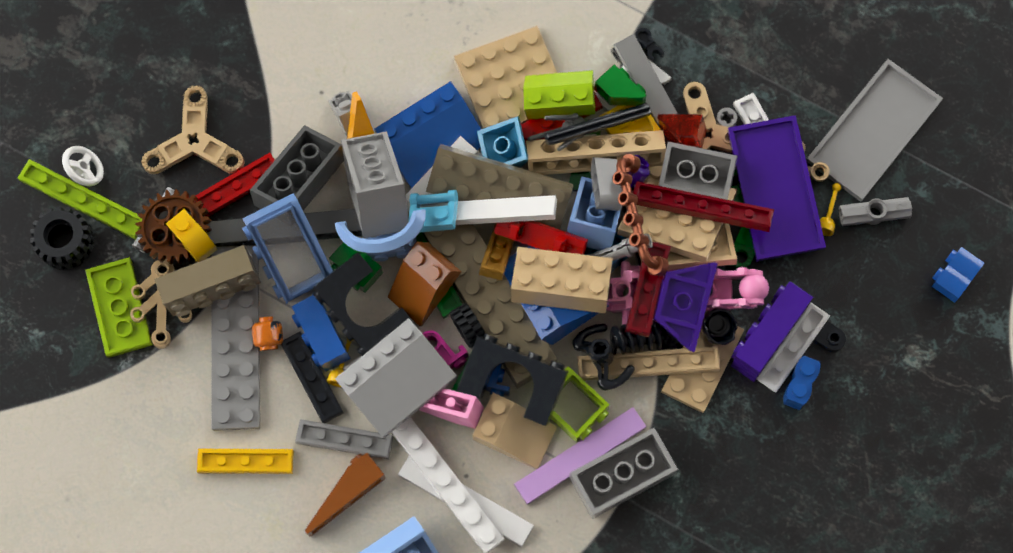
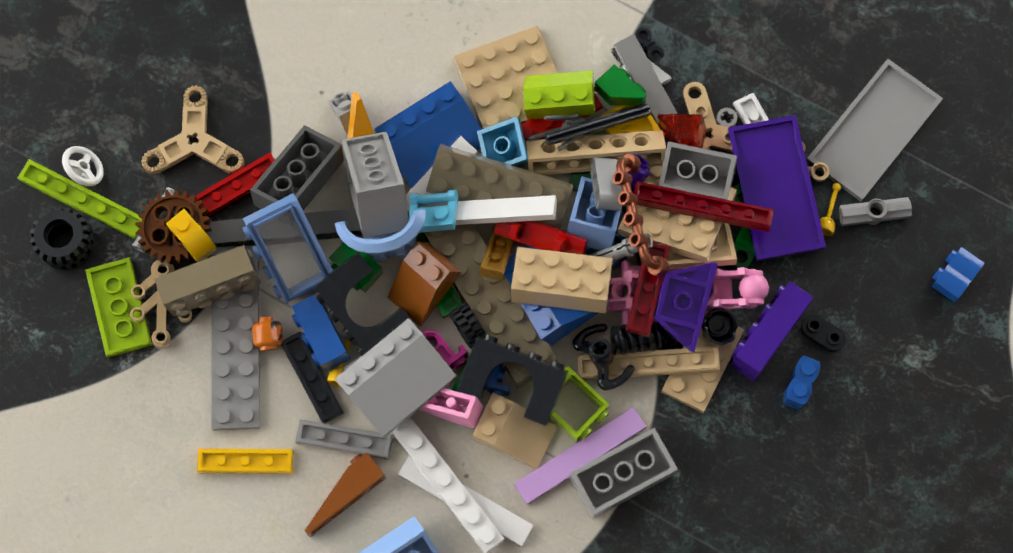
white tile [756,303,830,393] -> none

